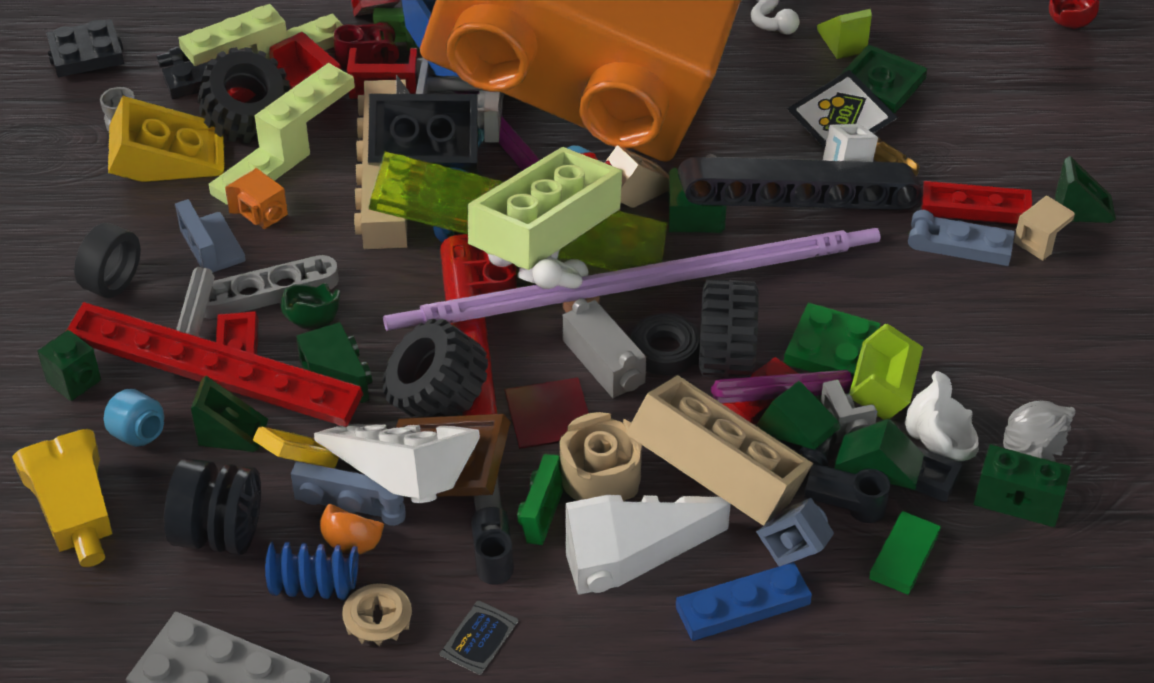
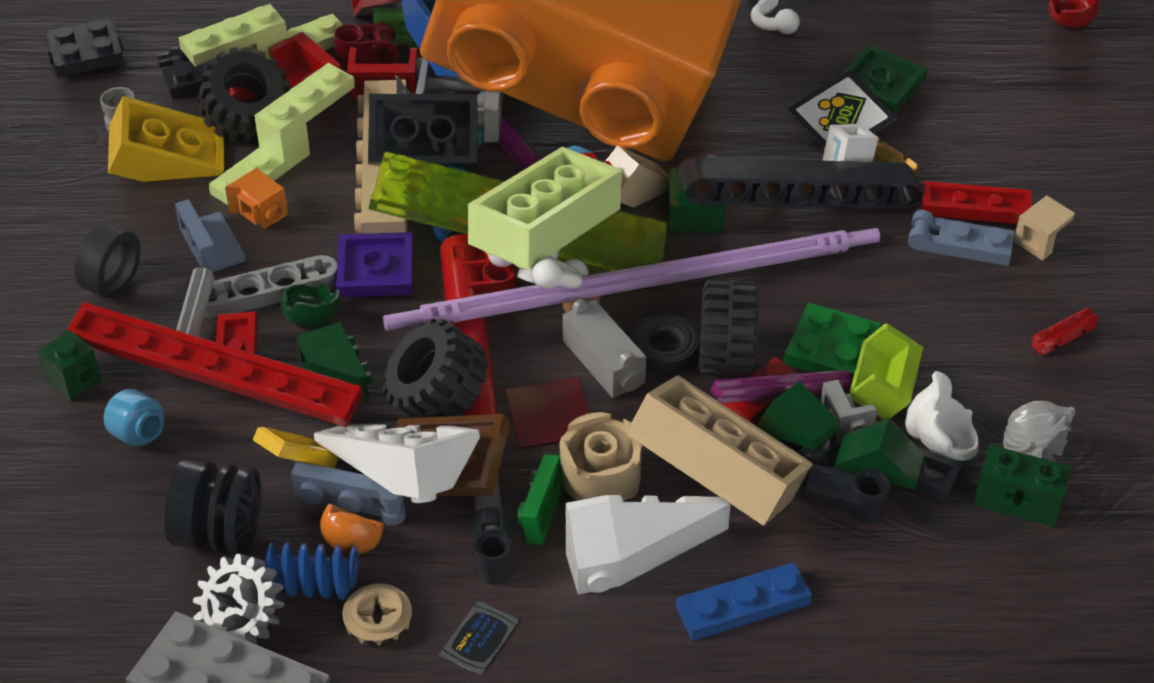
yellow piece [12,429,113,567] -> none
dark green slope [191,376,268,452] -> none
sand blue slope [756,498,834,566] -> none
lime slope [817,9,872,59] -> none
green tile [869,511,941,595] -> none
dark green slope [1055,156,1116,223] -> none
none -> light grey gear [193,554,284,645]
none -> dark purple plate [336,232,413,297]
none -> red axle [1031,308,1098,355]

